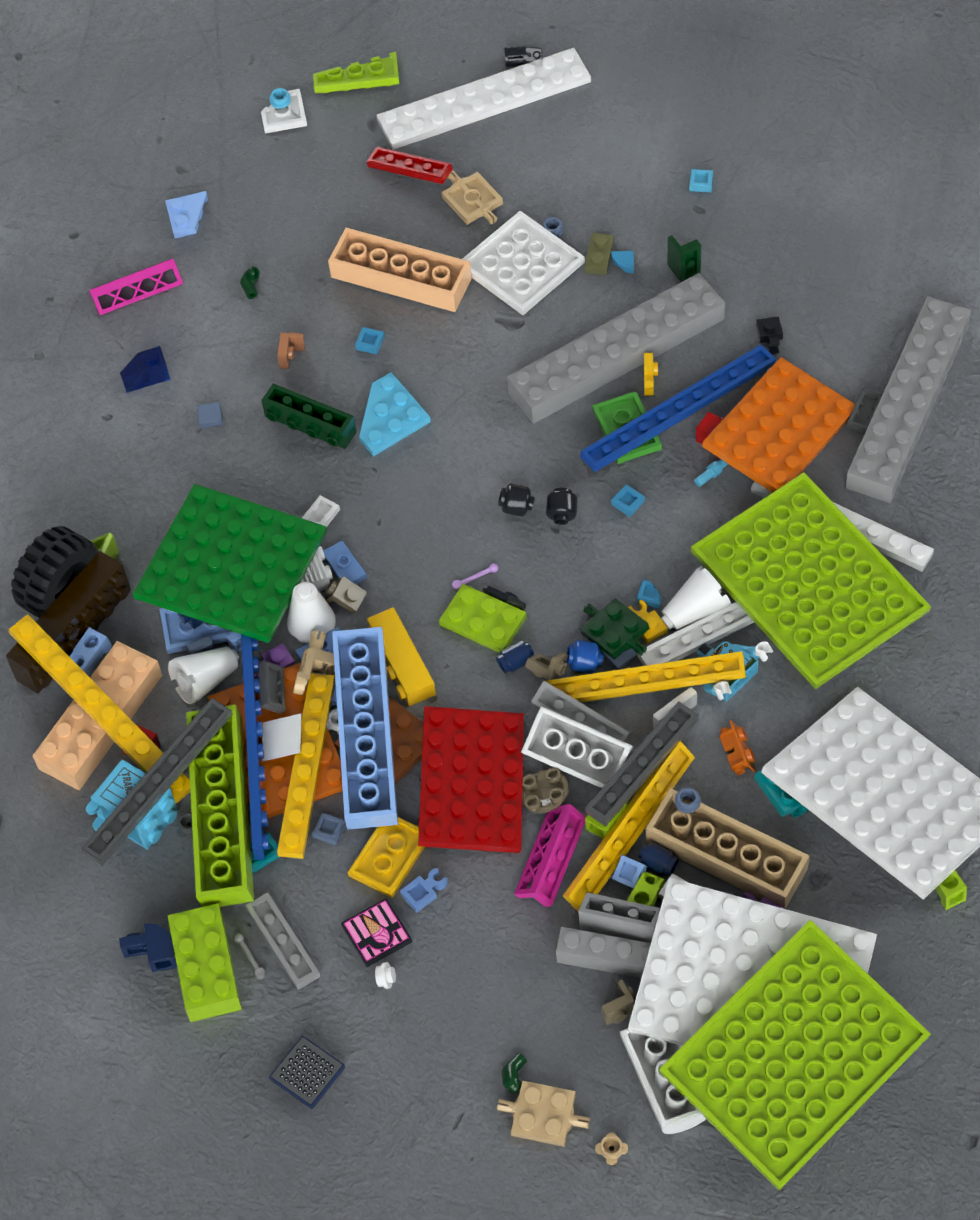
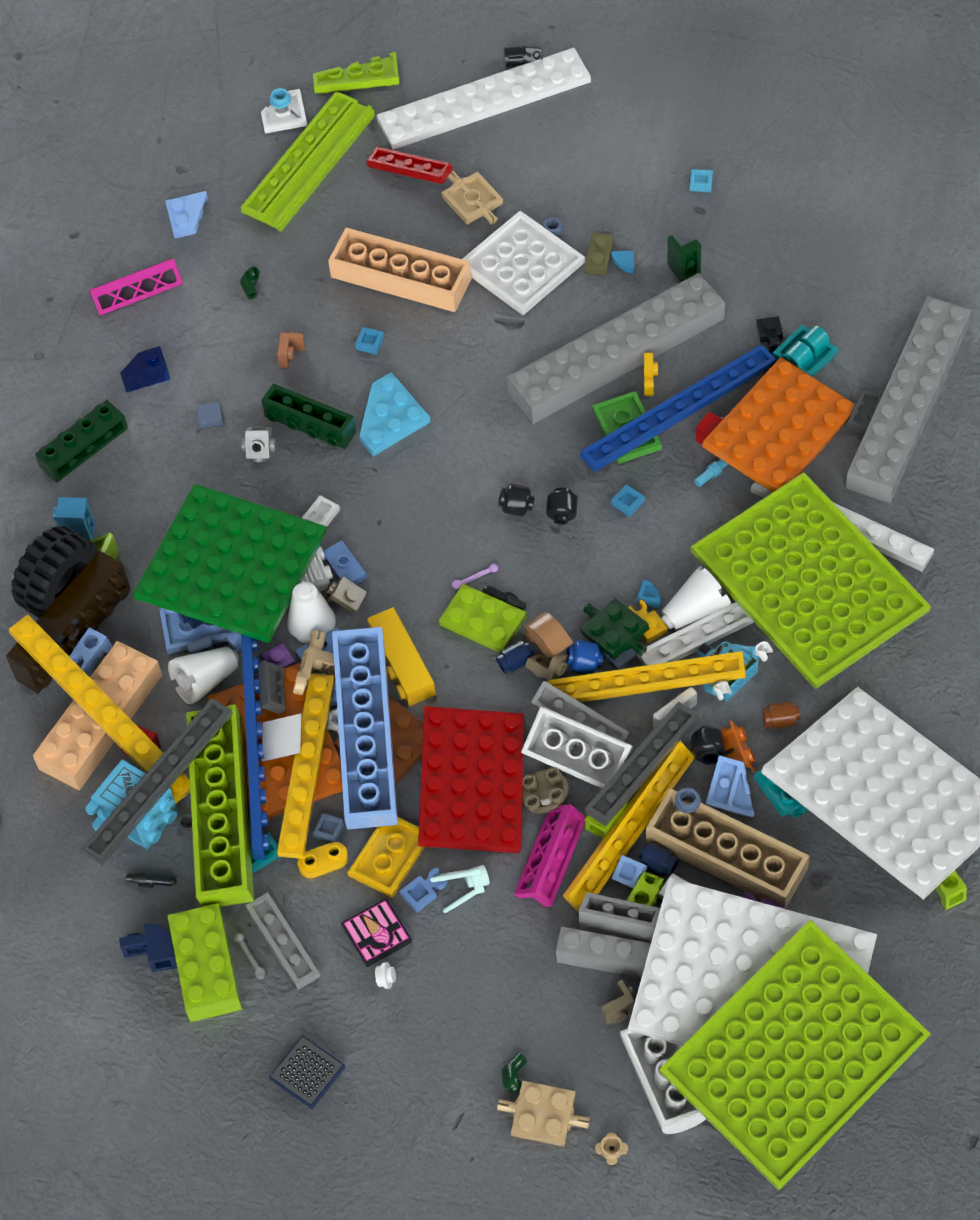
none -> dark green brick [35,399,128,483]
none -> dark azure brick [52,497,96,541]
none -> black piece [126,873,177,888]
none -> lime plate [241,91,375,232]
none -> light grey brick [242,427,276,462]
none -> yellow plate [297,842,348,878]
none -> light aqua plant [430,865,489,913]
none -> medium nougat brick [522,612,573,658]
none -> black head [691,726,725,765]
none -> light blue wing [705,755,754,819]
none -> dark orange brick [762,701,800,730]
none -> teal plate [773,324,838,377]

